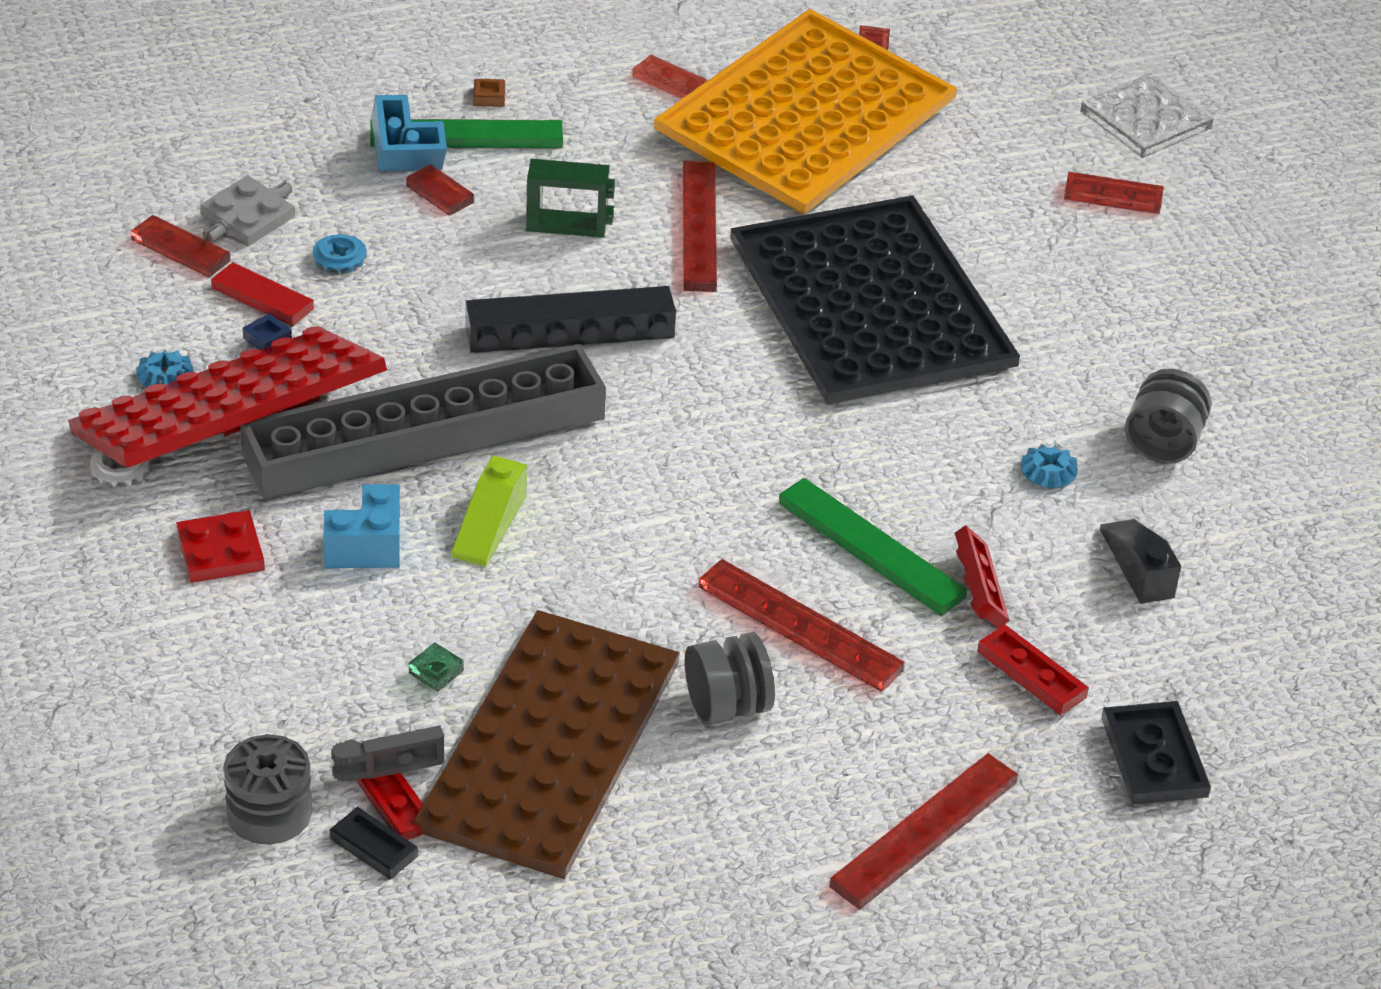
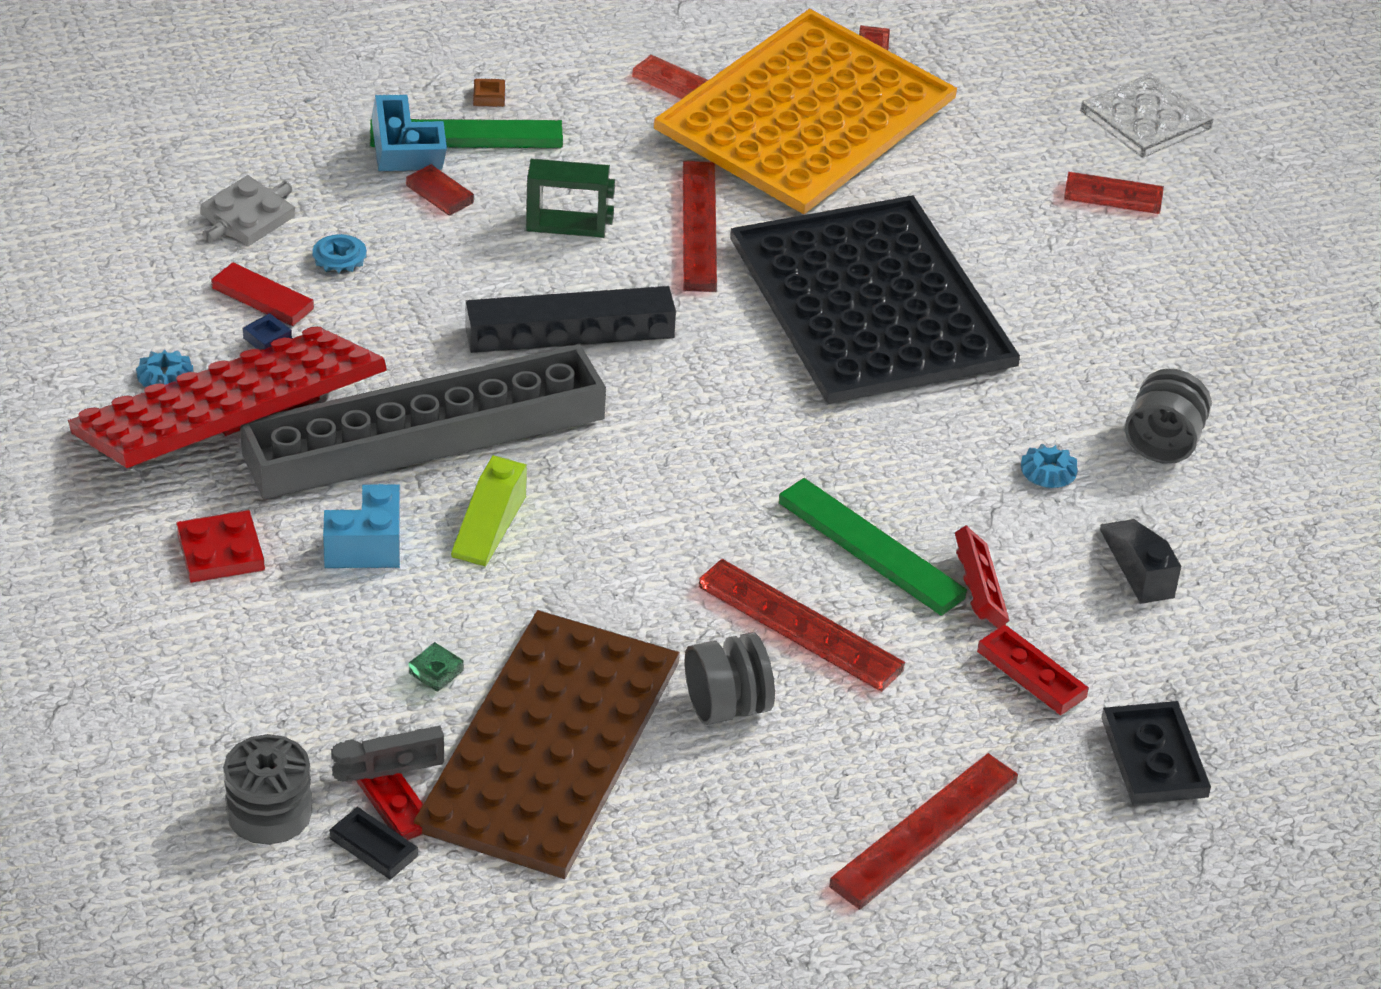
white gear [90,450,149,488] -> none
clear red tile [131,215,231,278] -> none

